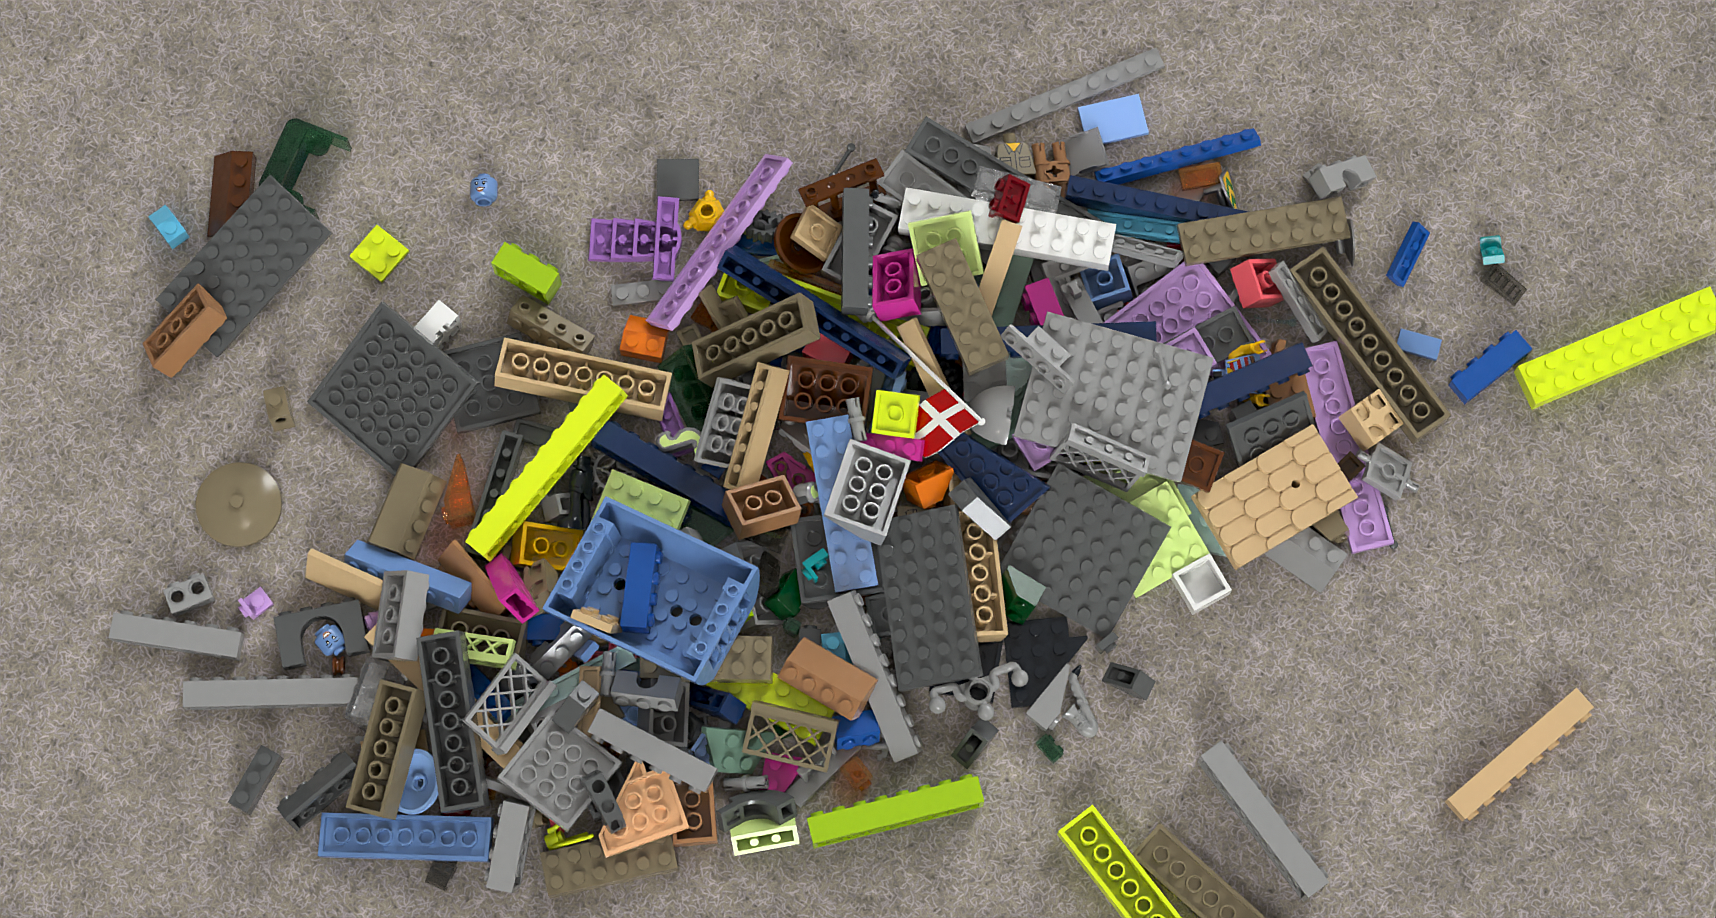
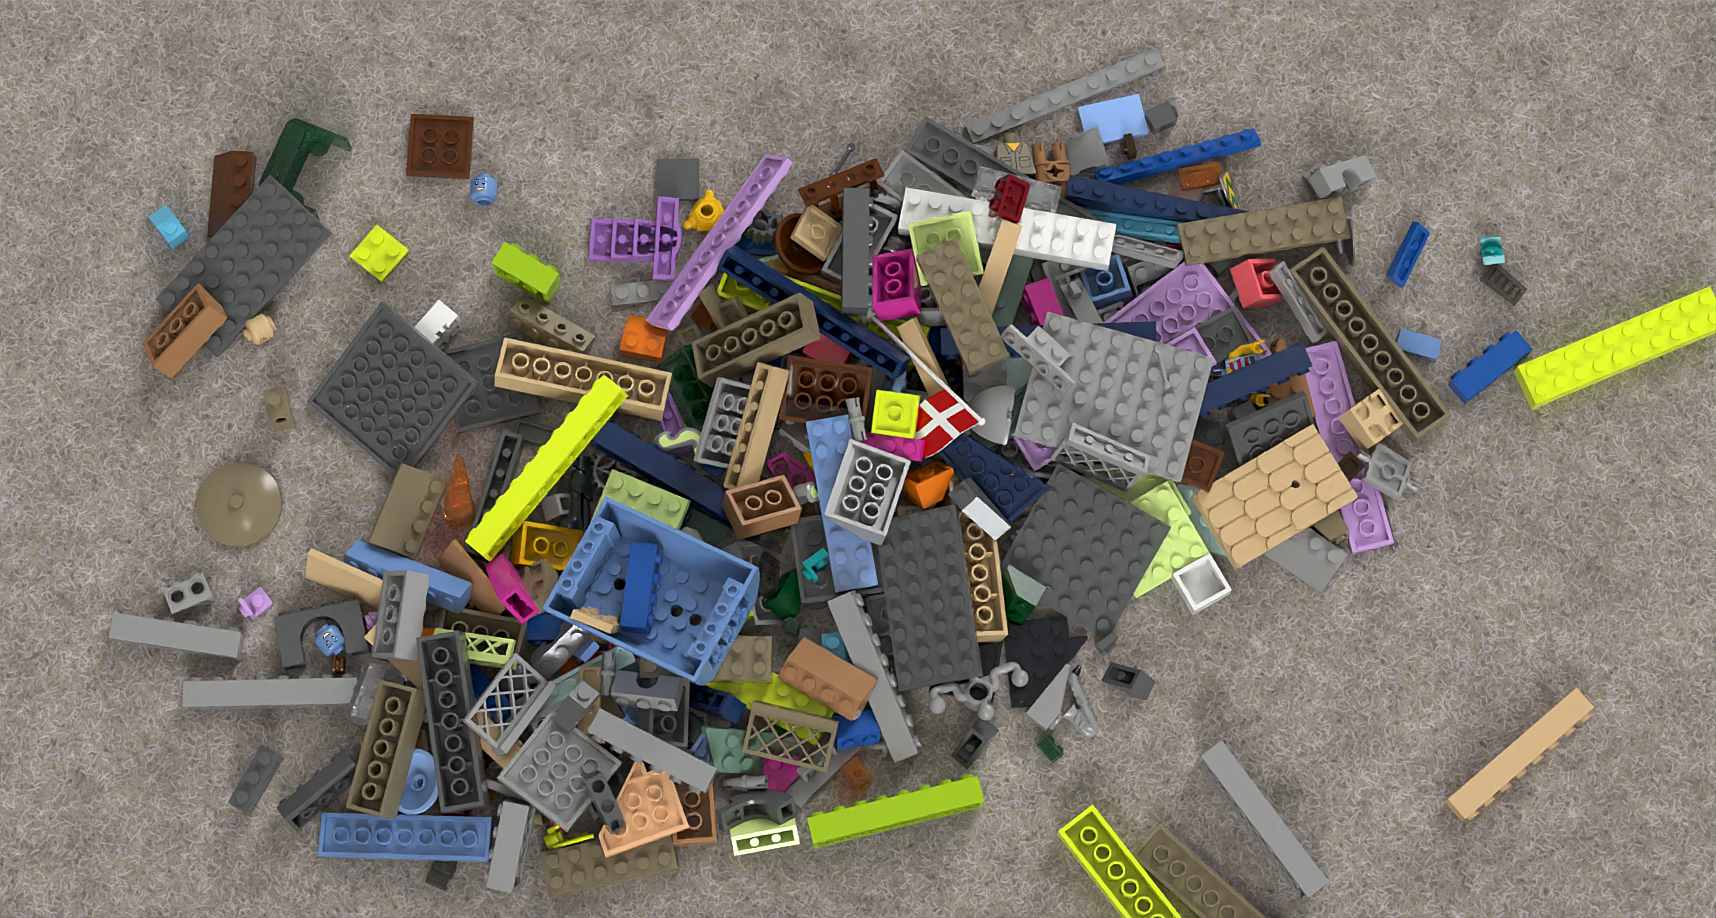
none -> tan head [243,313,276,345]
none -> reddish brown plate [406,114,474,179]
none -> dark brown plate [1120,133,1137,160]
none -> dark grey brick [1144,101,1178,135]

